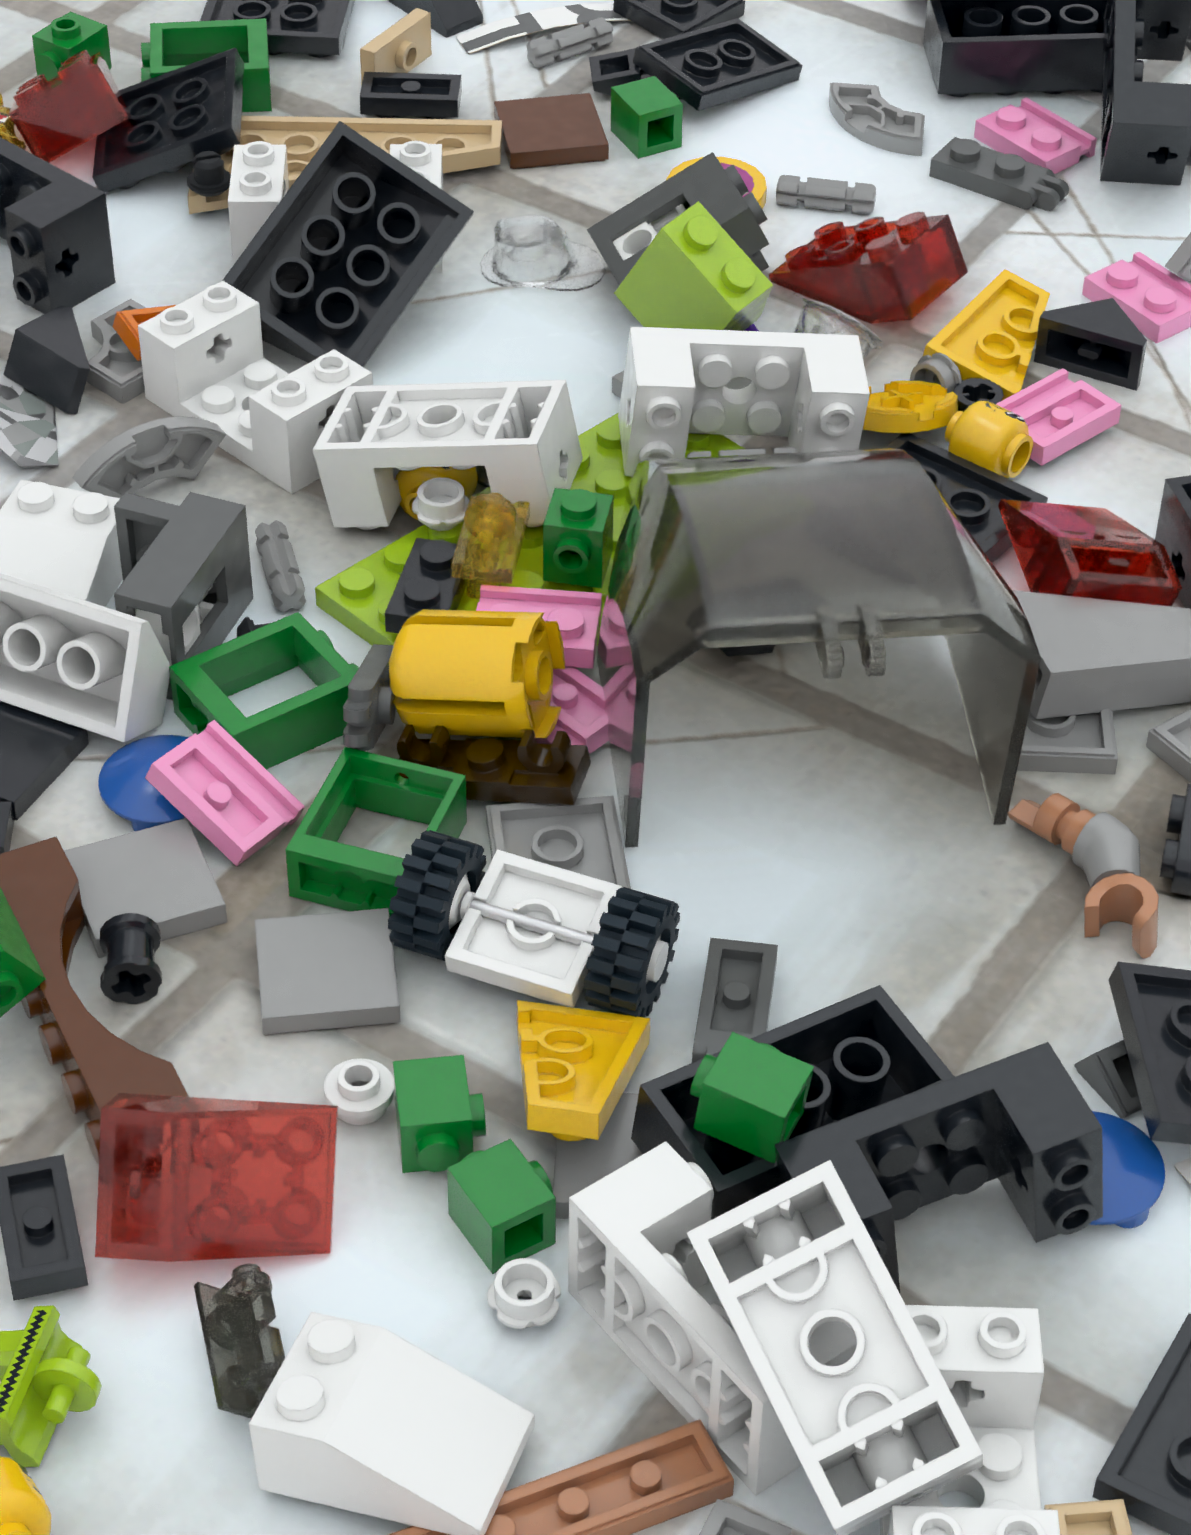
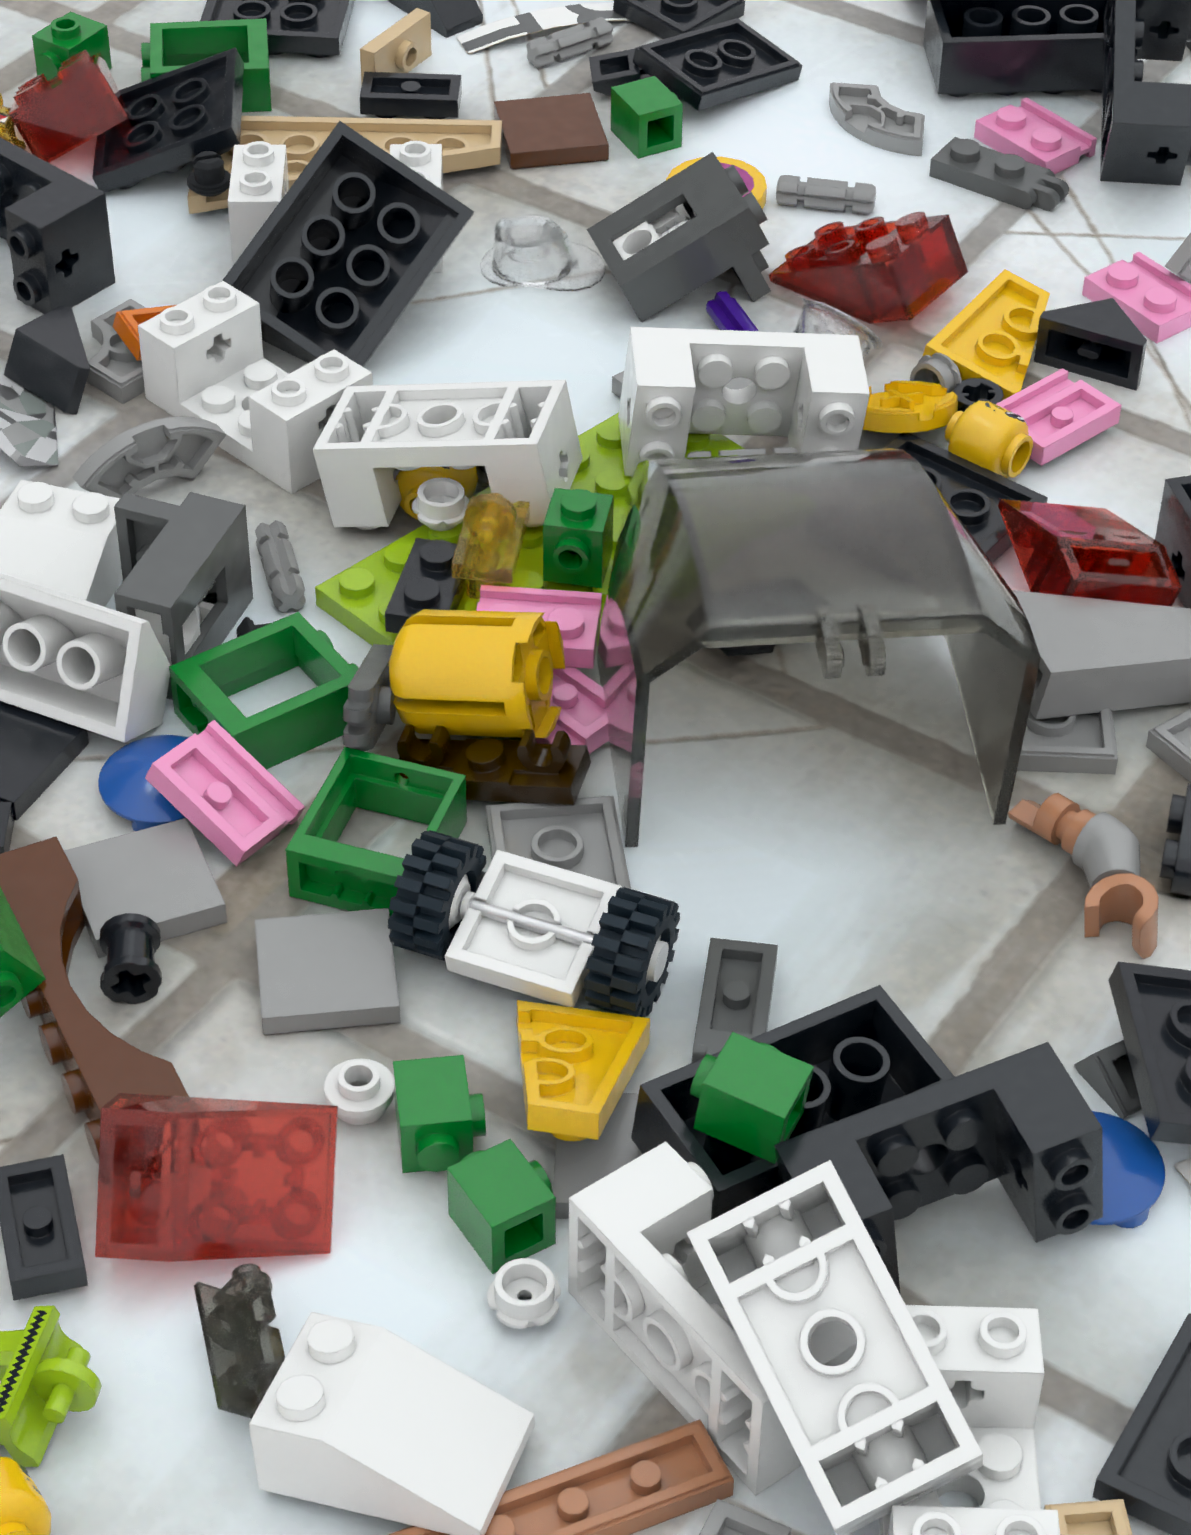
lime slope [614,201,773,331] -> none

